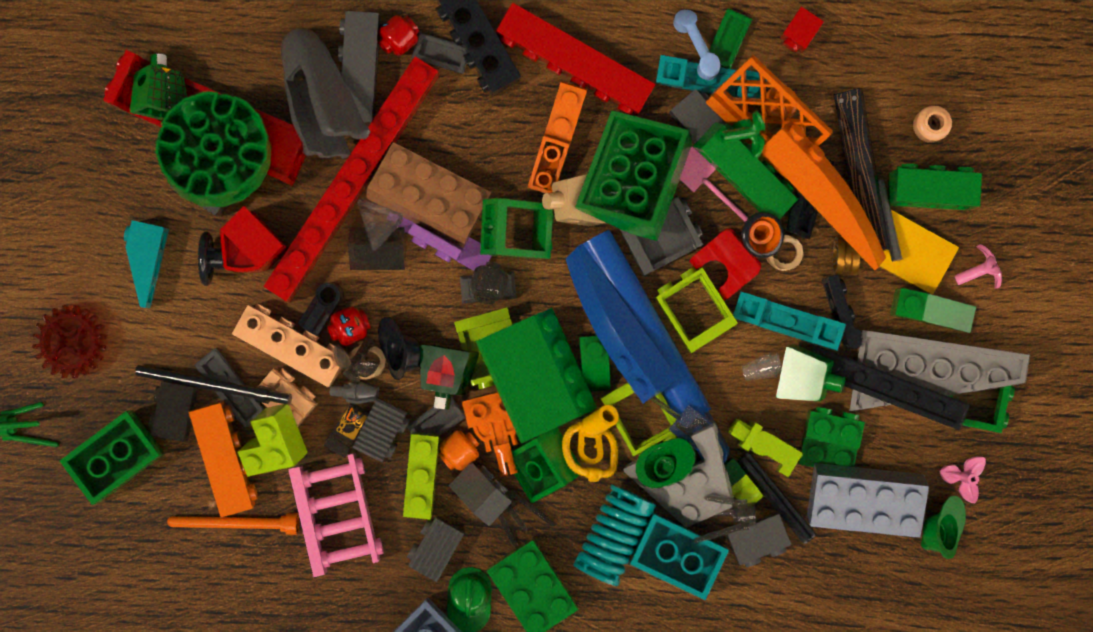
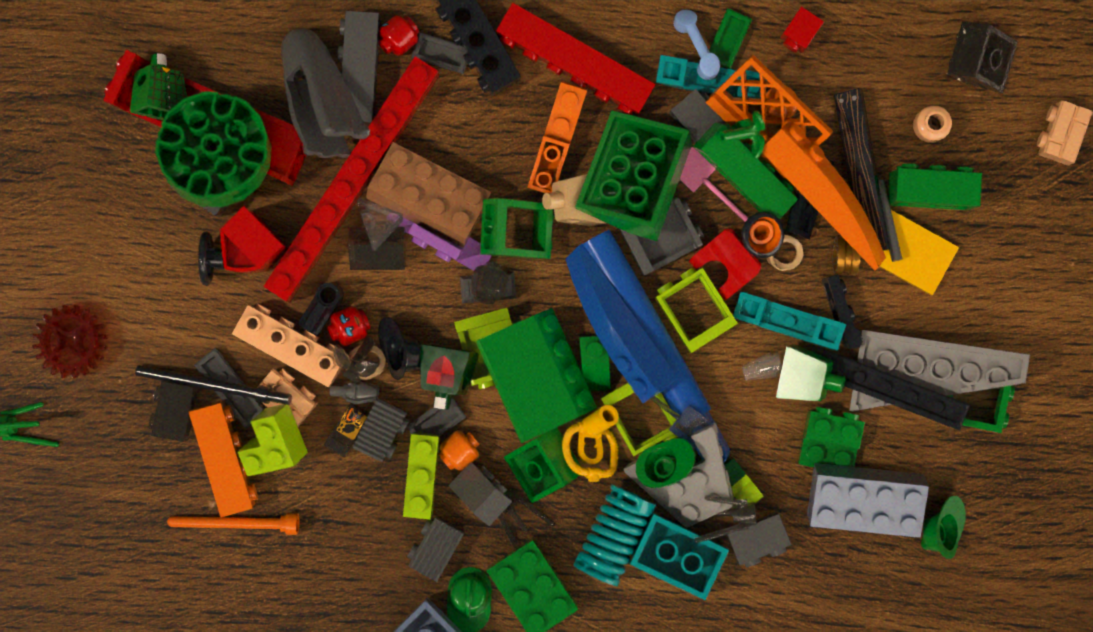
green brick [59,410,165,505] -> none
teal slope [124,220,169,309] -> none
bright pink fence [288,453,384,577] -> none
orange brick [462,392,518,477] -> none
lime hips [727,418,803,477] -> none
black axle [737,452,816,544] -> none
green slope [890,288,976,333] -> none
bright pink plant [940,456,986,504] -> none
bright pink plant [954,244,1002,289] -> none
none -> clear smoke slope [947,22,1018,94]
none -> light nougat brick [1037,101,1093,165]

